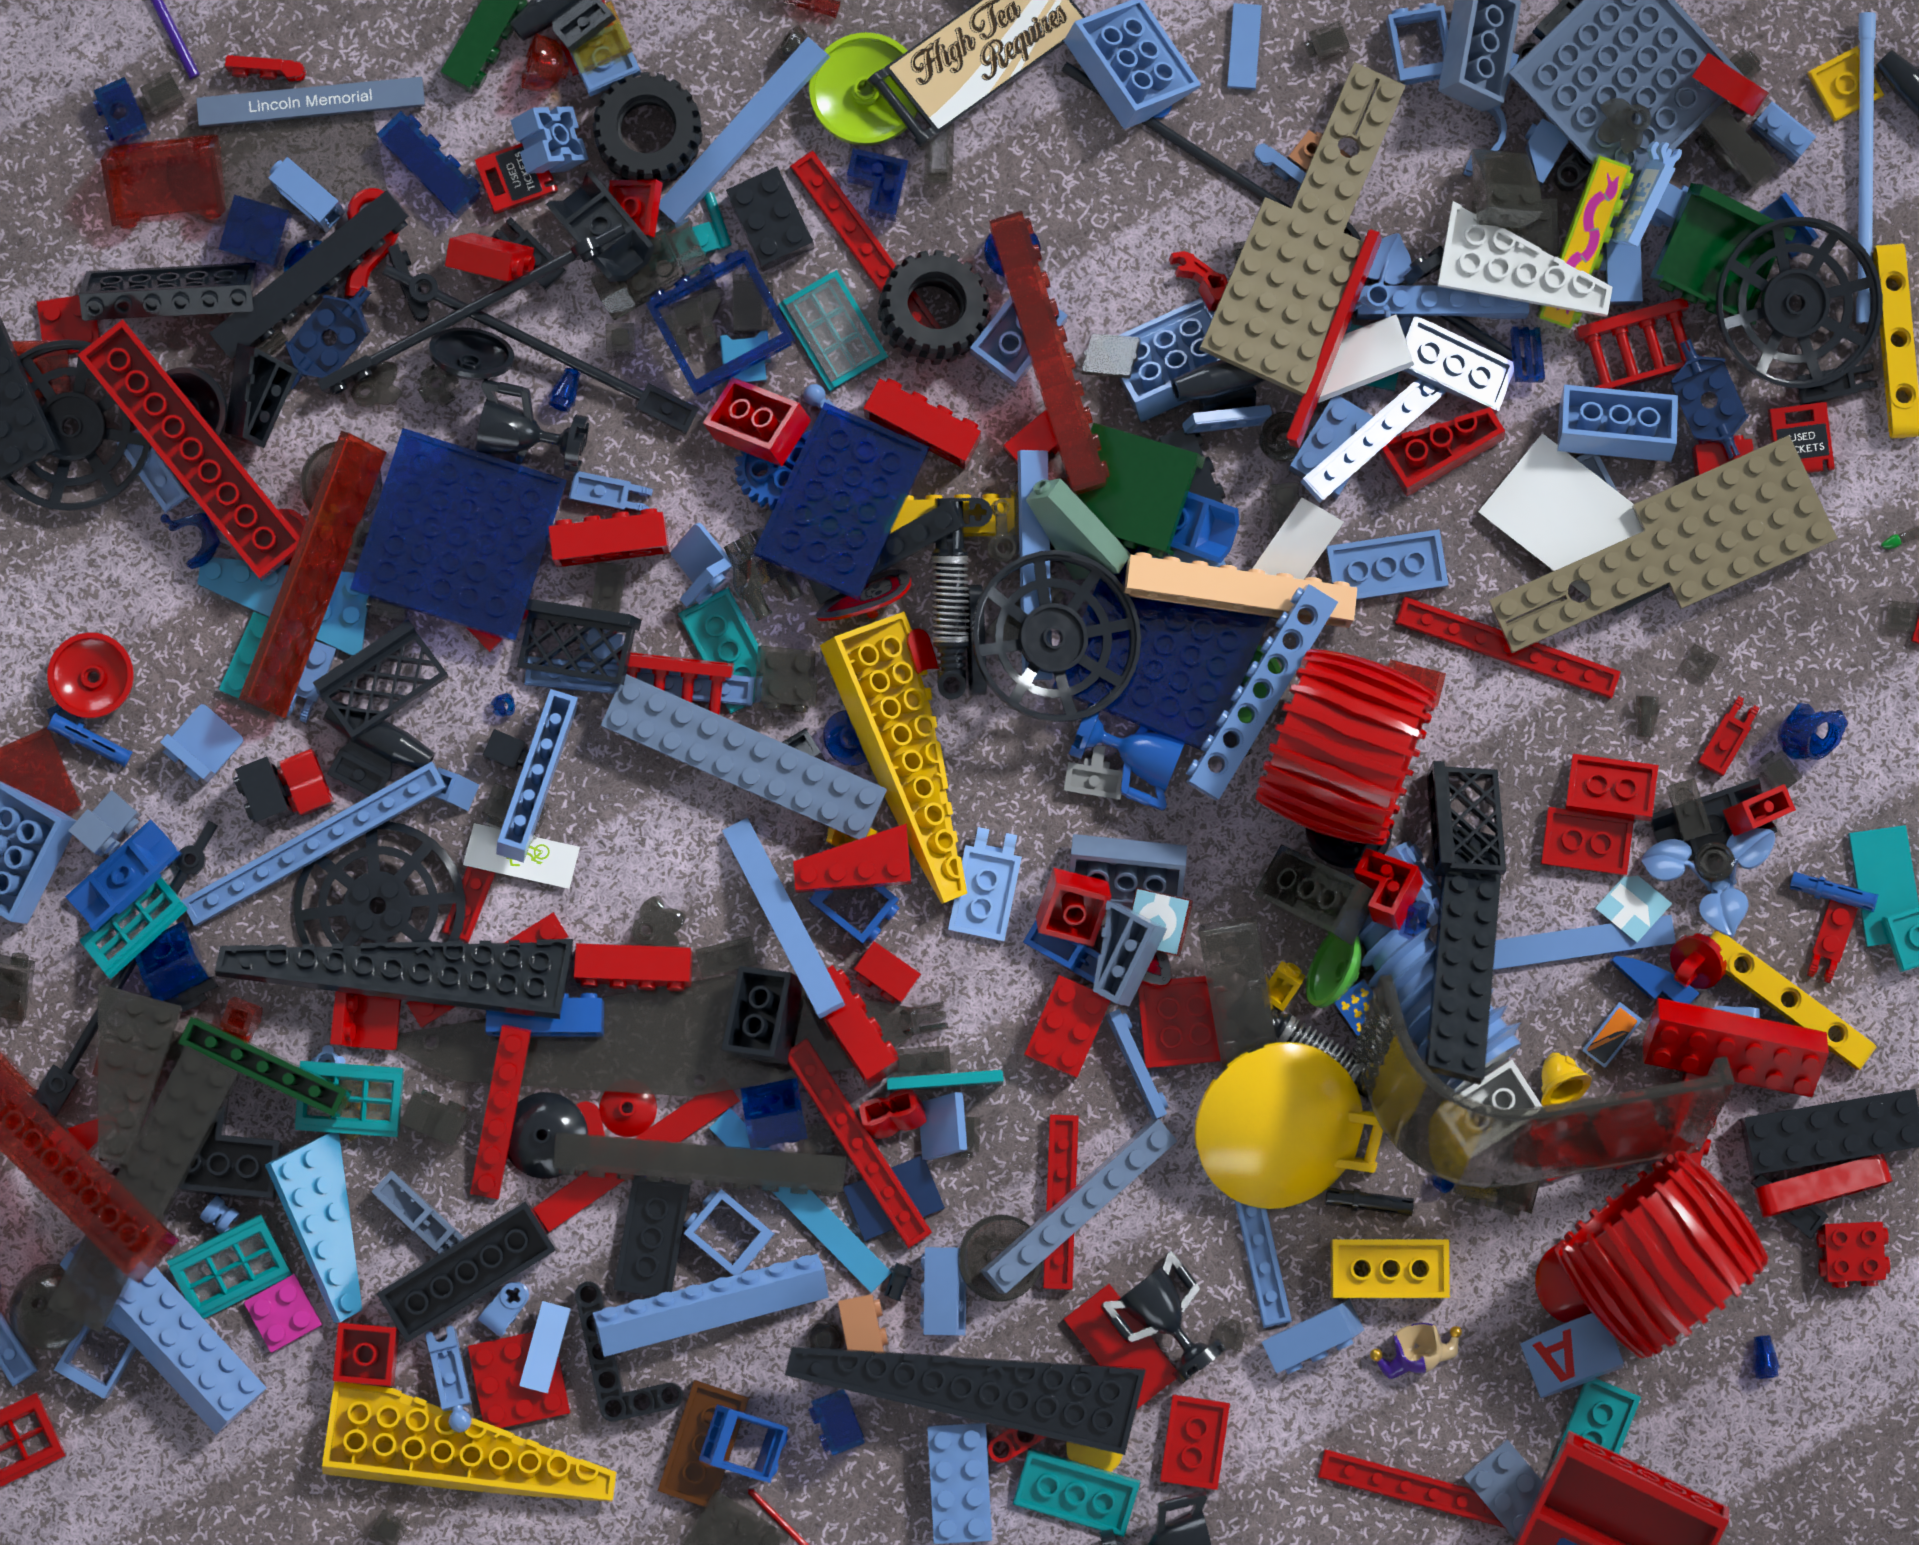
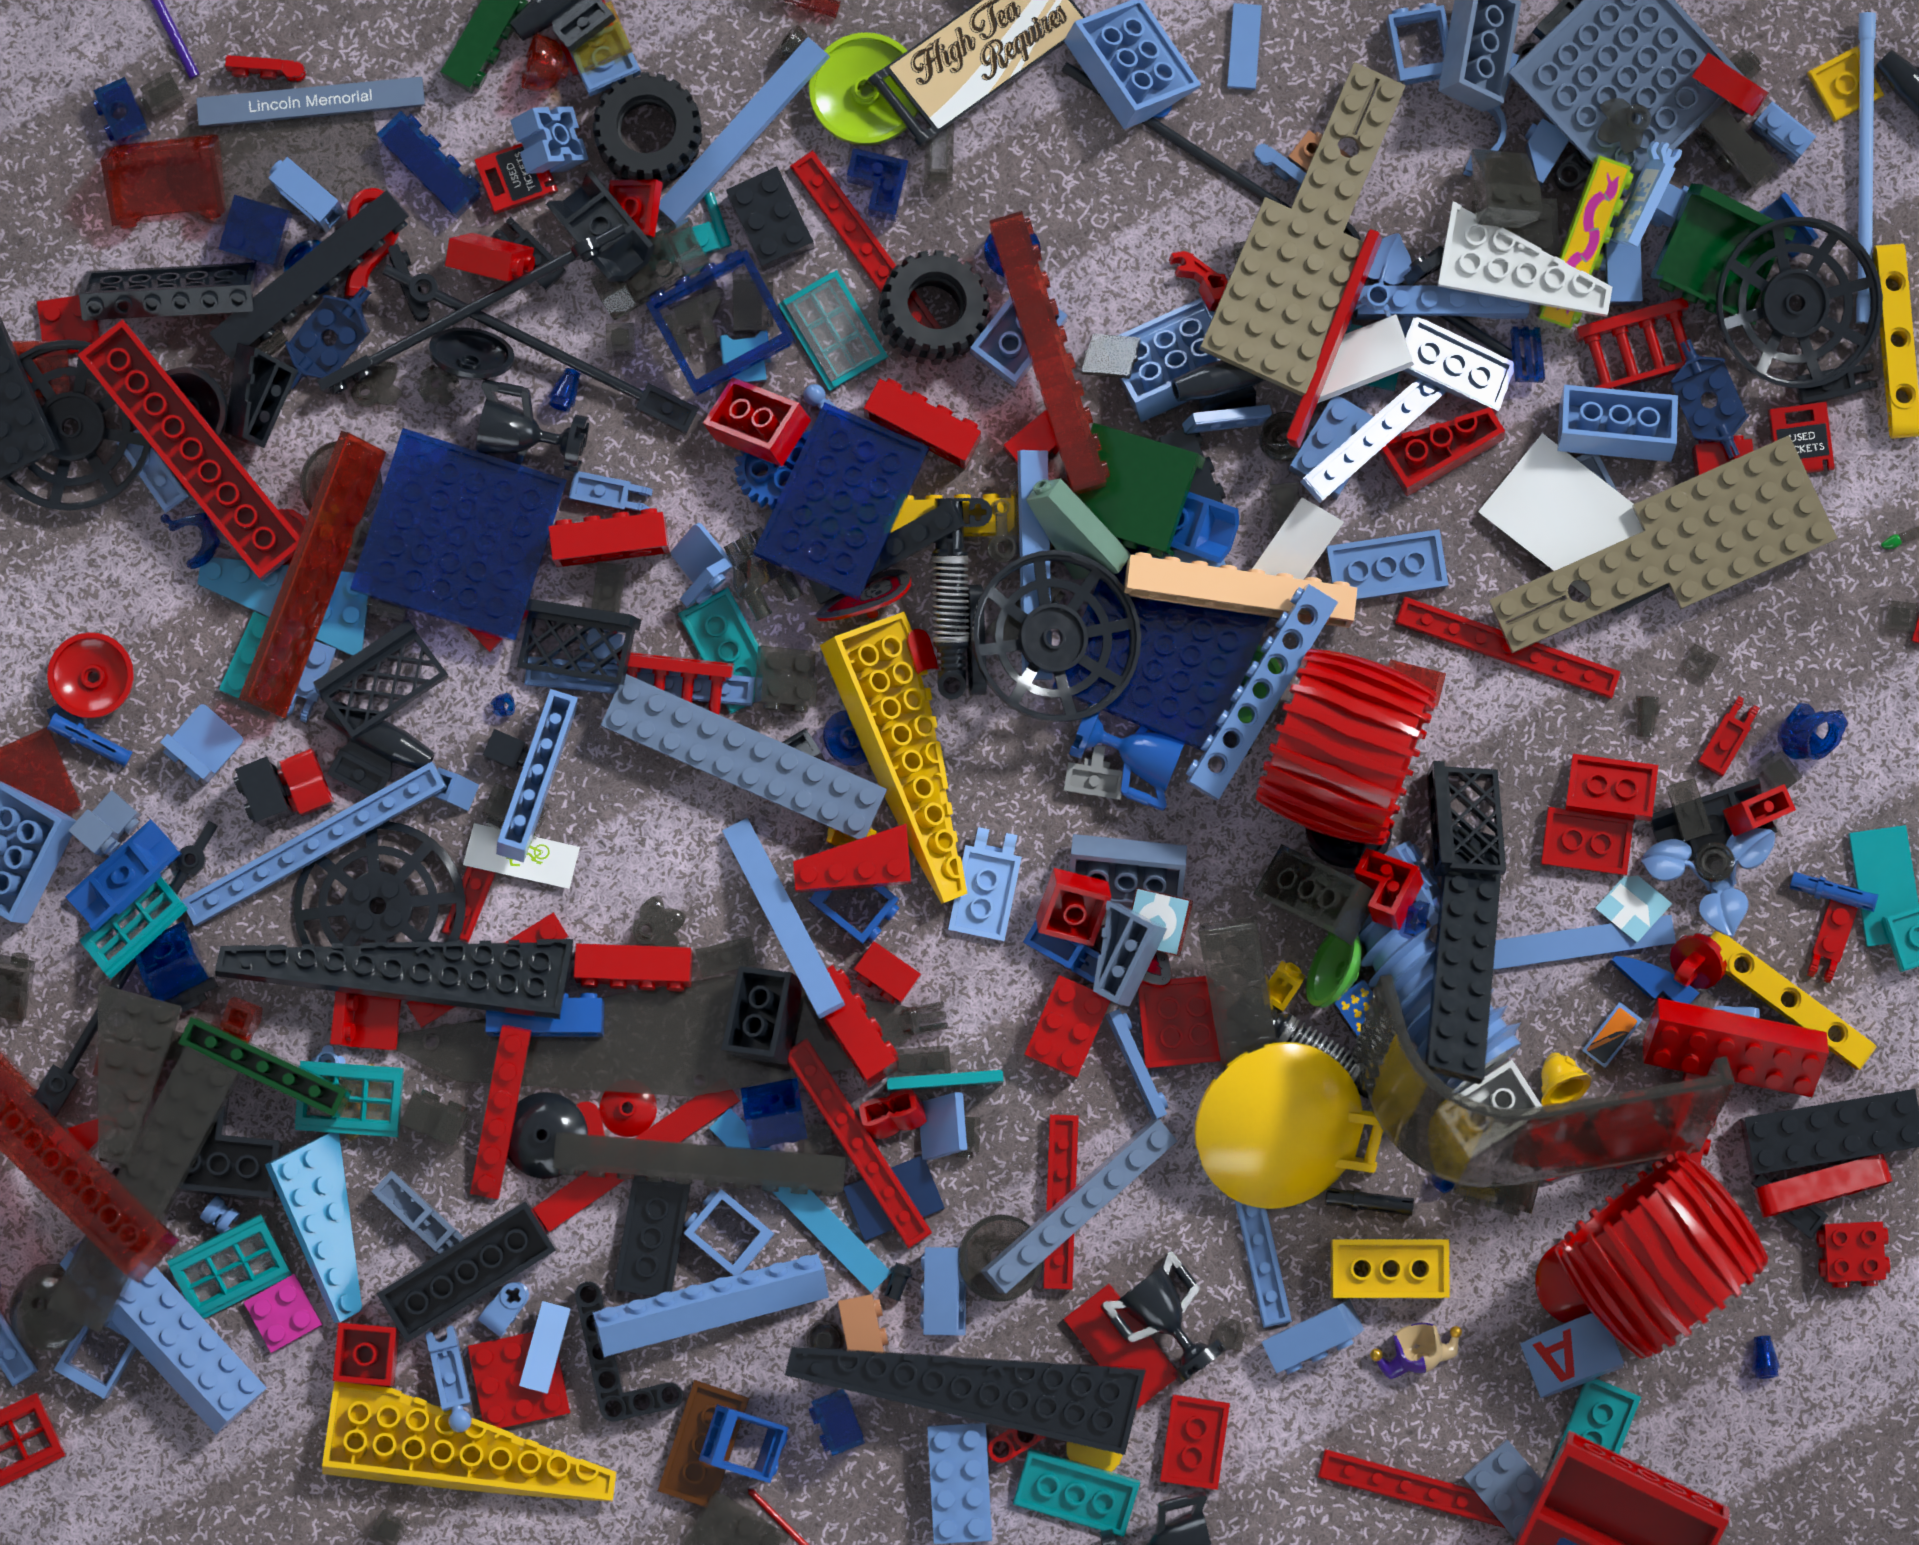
clear smoke brick [1304,20,1350,64] -> none

